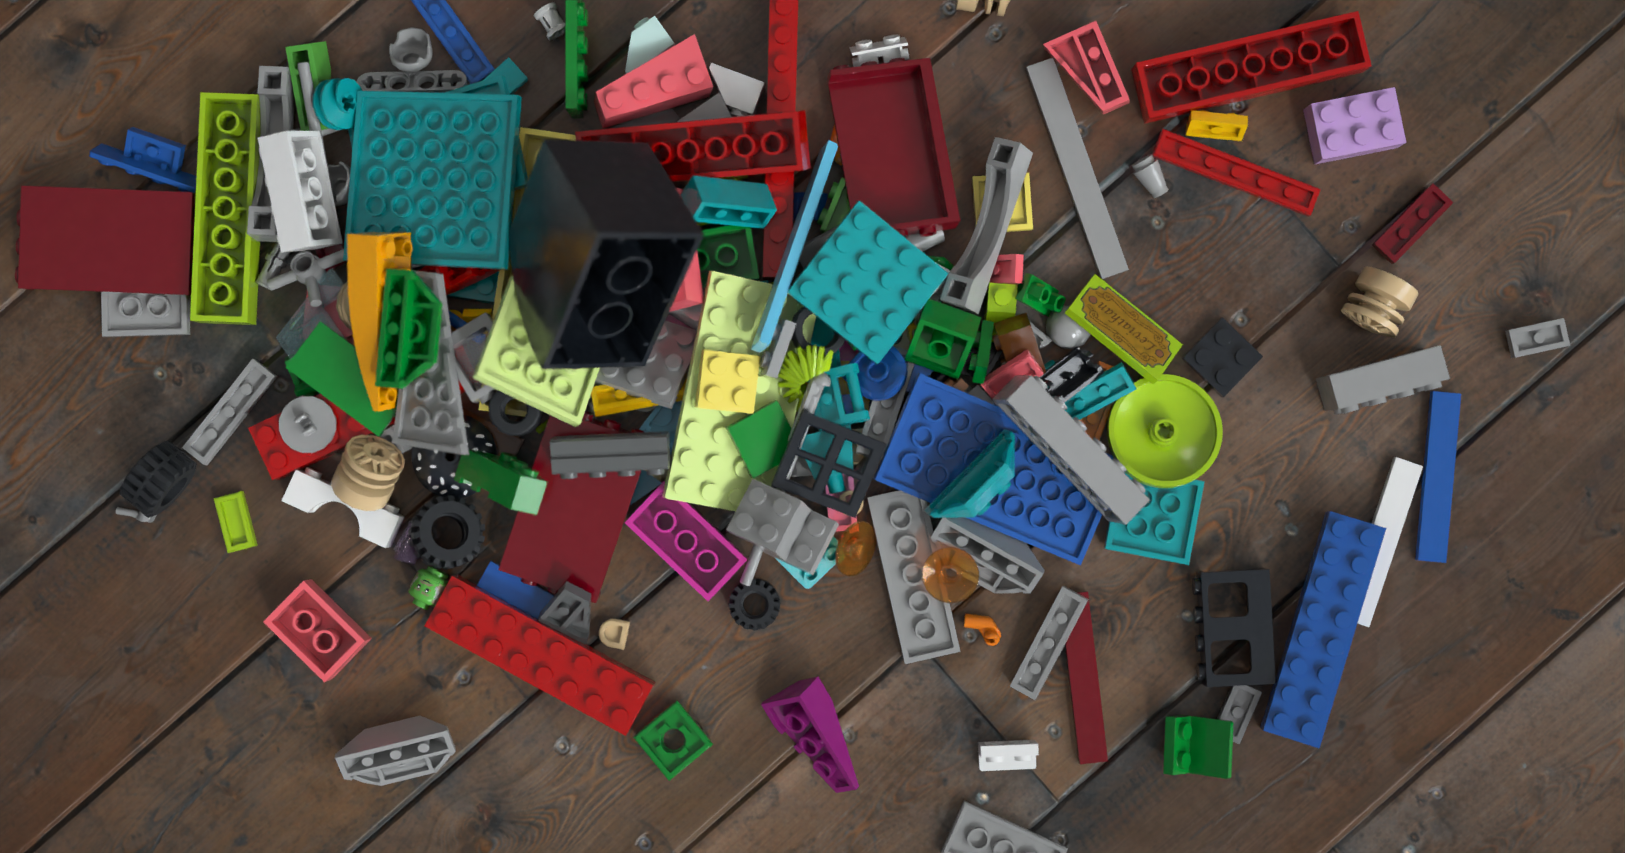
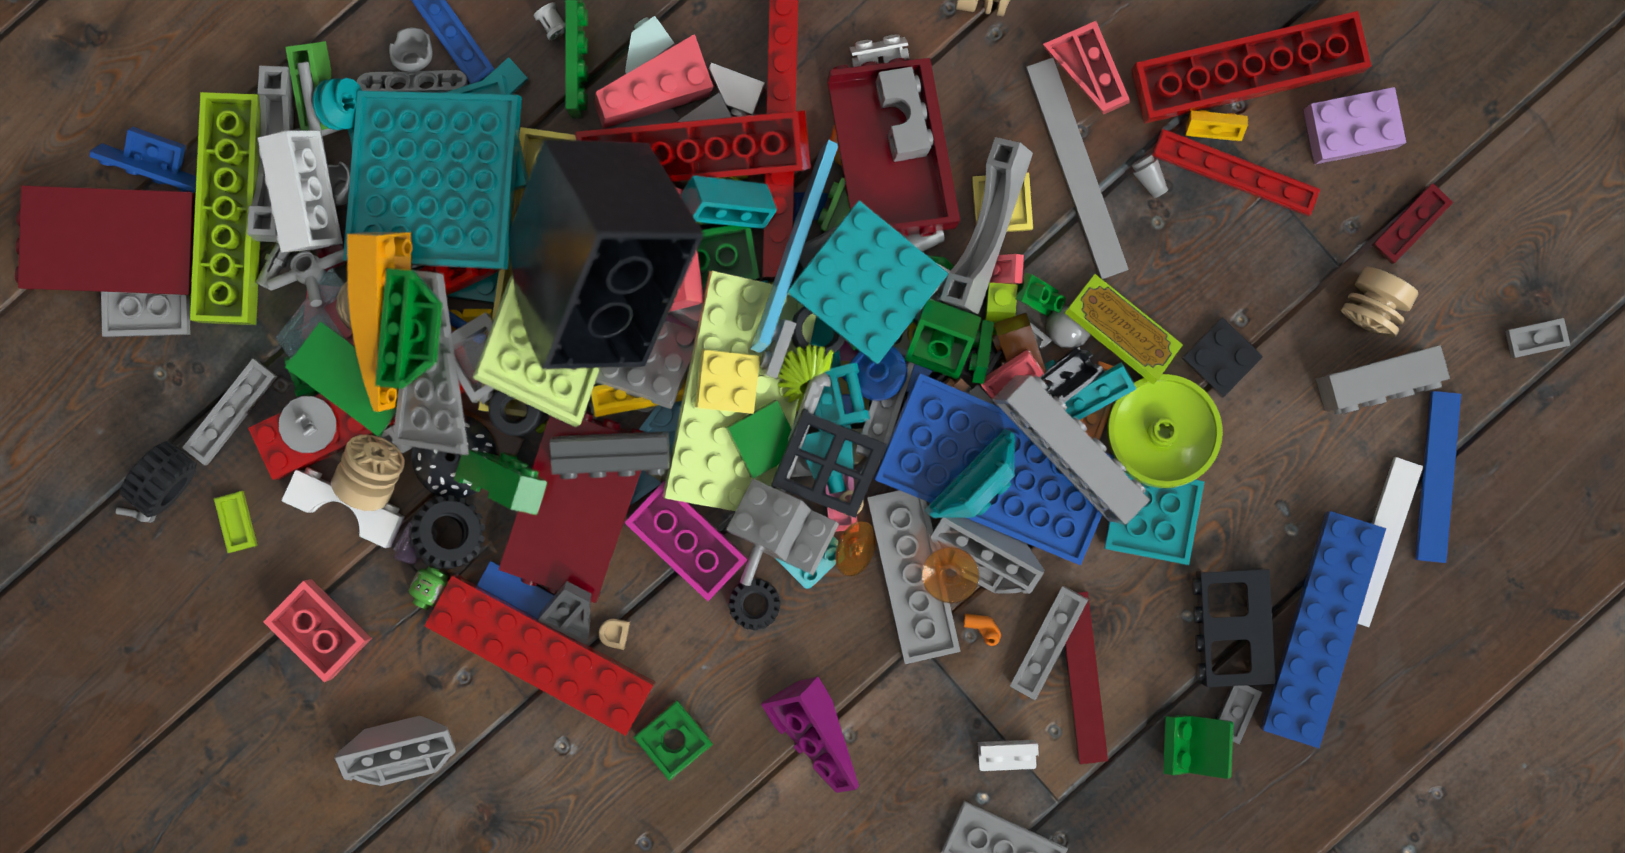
none -> light grey arch [875,67,933,162]

